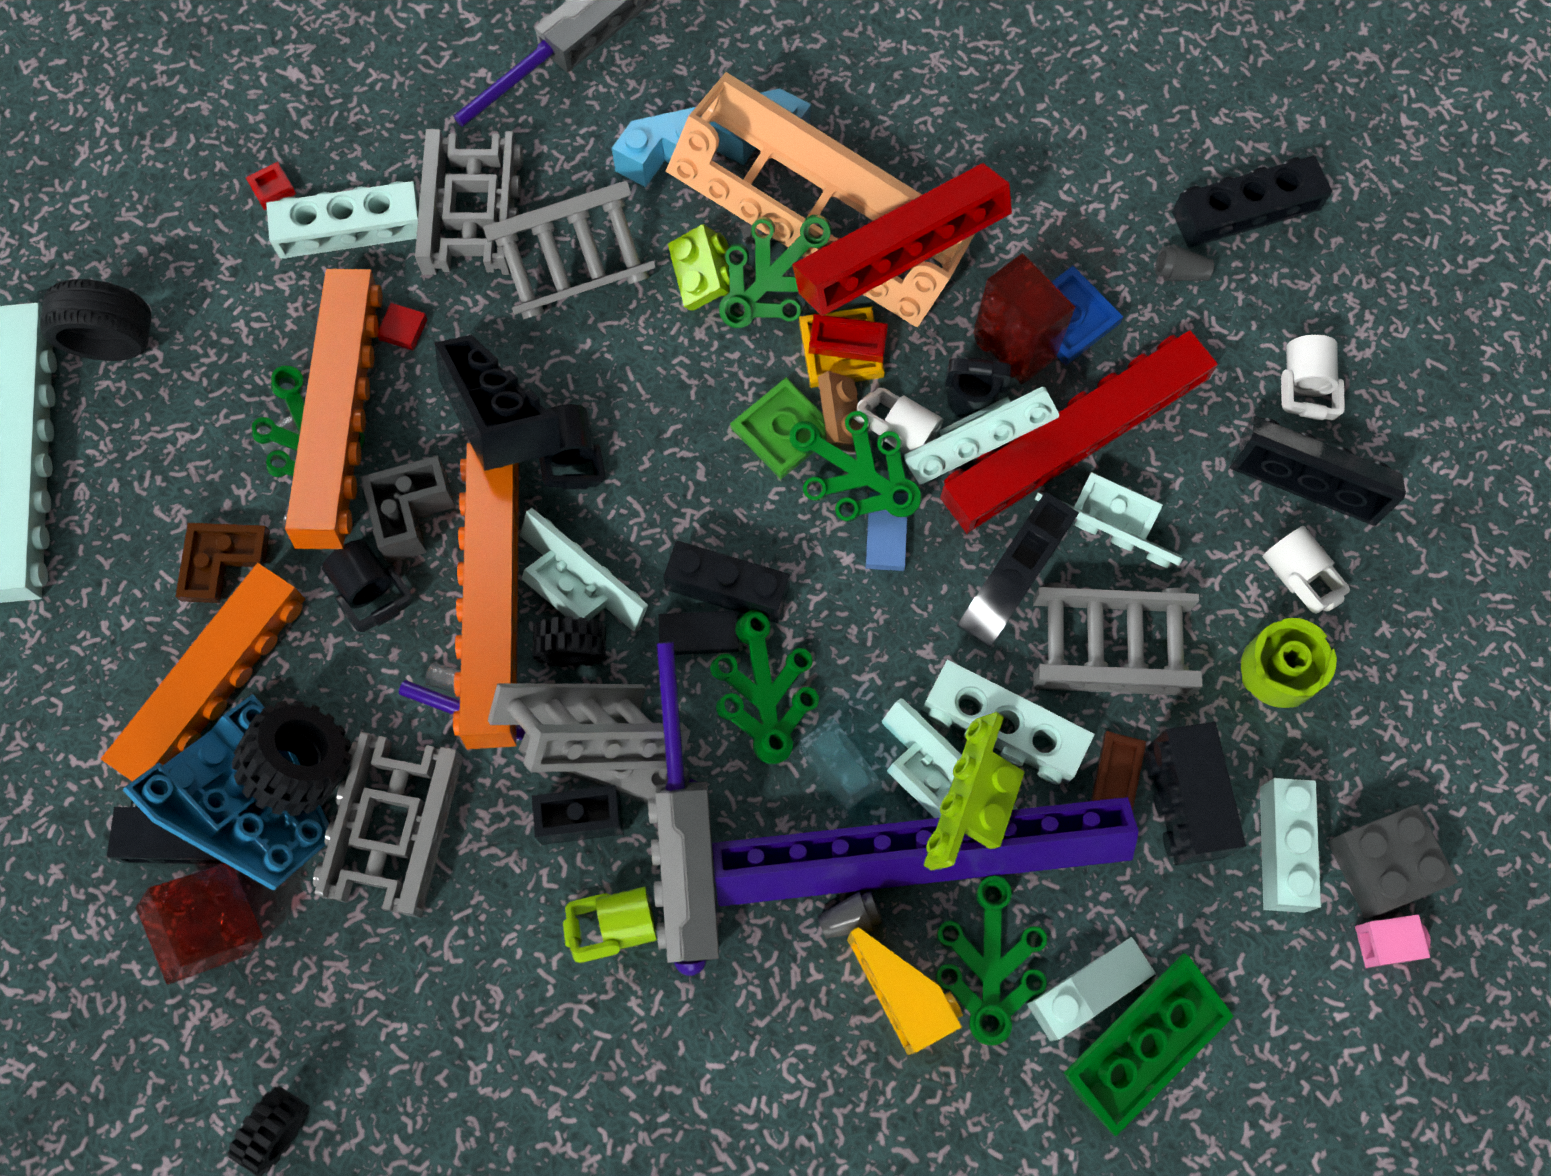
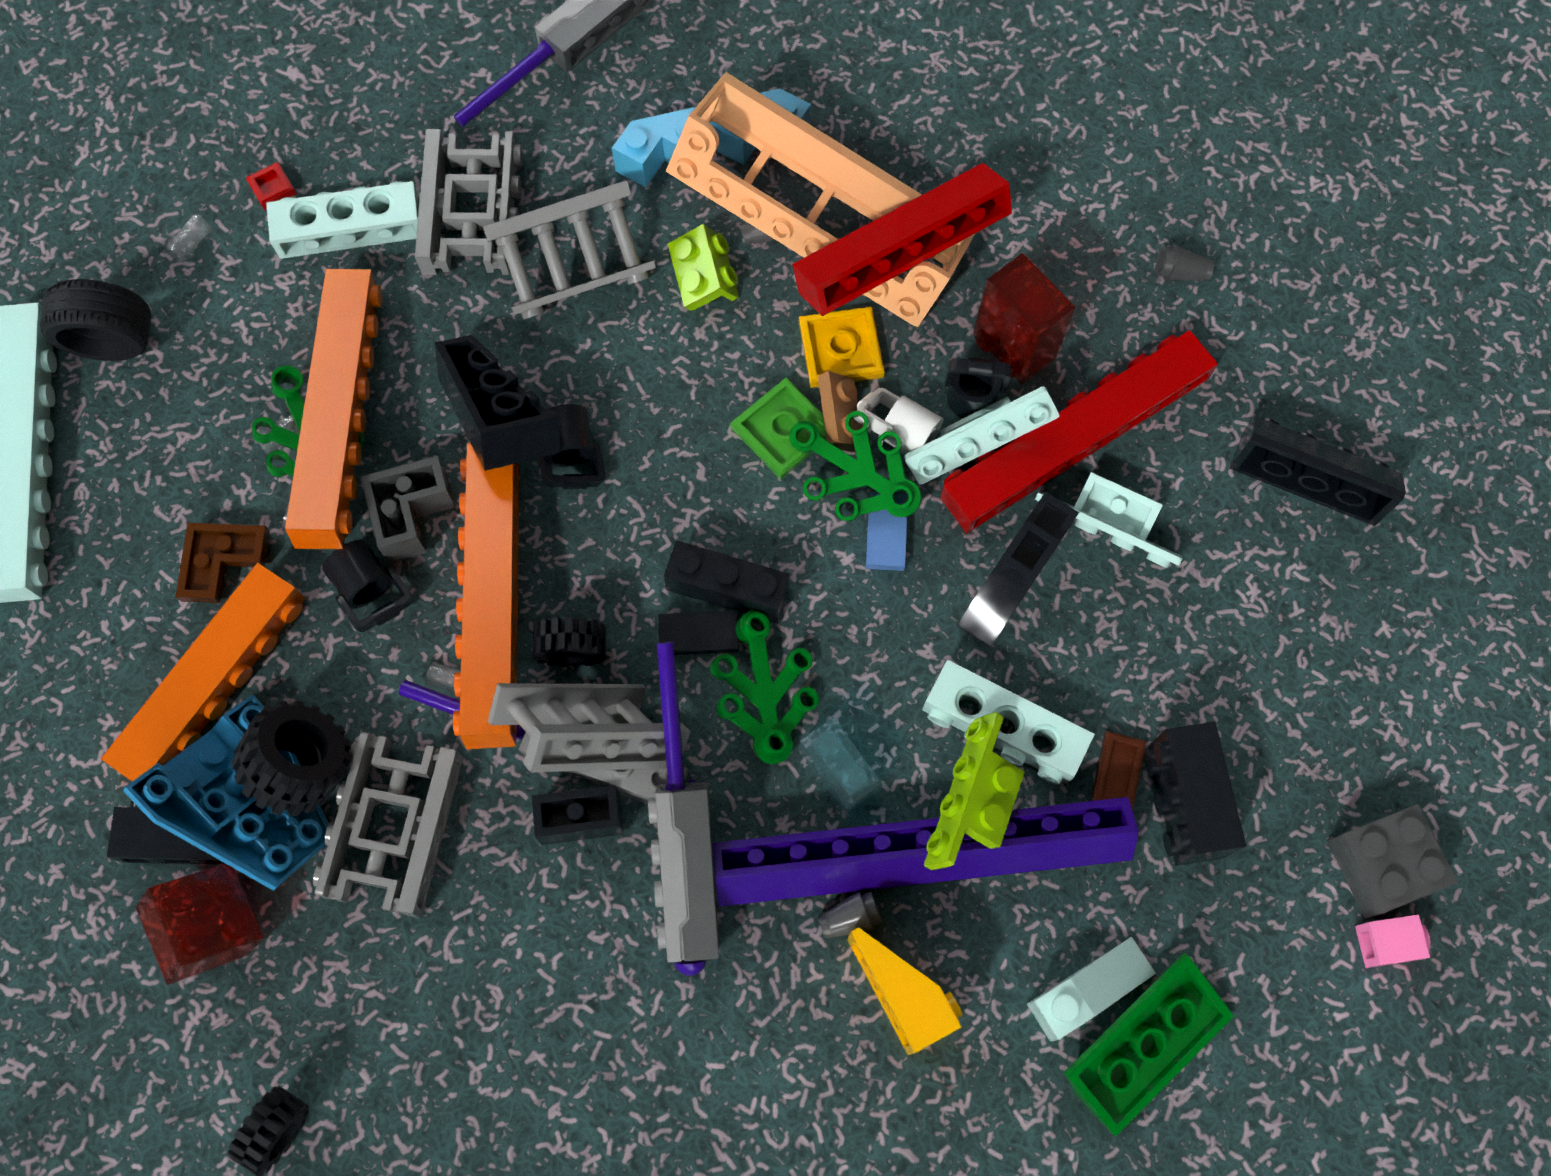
red tile [377,303,428,351] -> none
light aqua bracket [520,508,648,632] -> none
lime piece [563,887,657,963] -> none
green plant [719,215,831,328] -> none
red tile [808,314,888,363] -> none
light aqua bracket [882,698,1018,818] -> none
green plant [935,876,1047,1046] -> none
blue plate [1016,266,1123,366] -> none
light grey fence [1033,583,1203,696] -> none
black brick [1172,155,1333,248] -> none
lime brick [1241,618,1337,708] -> none
light aqua brick [1260,778,1321,913] -> none
white piece [1262,526,1350,614] -> none
white piece [1281,334,1345,421] -> none
none -> clear pin [165,214,211,263]

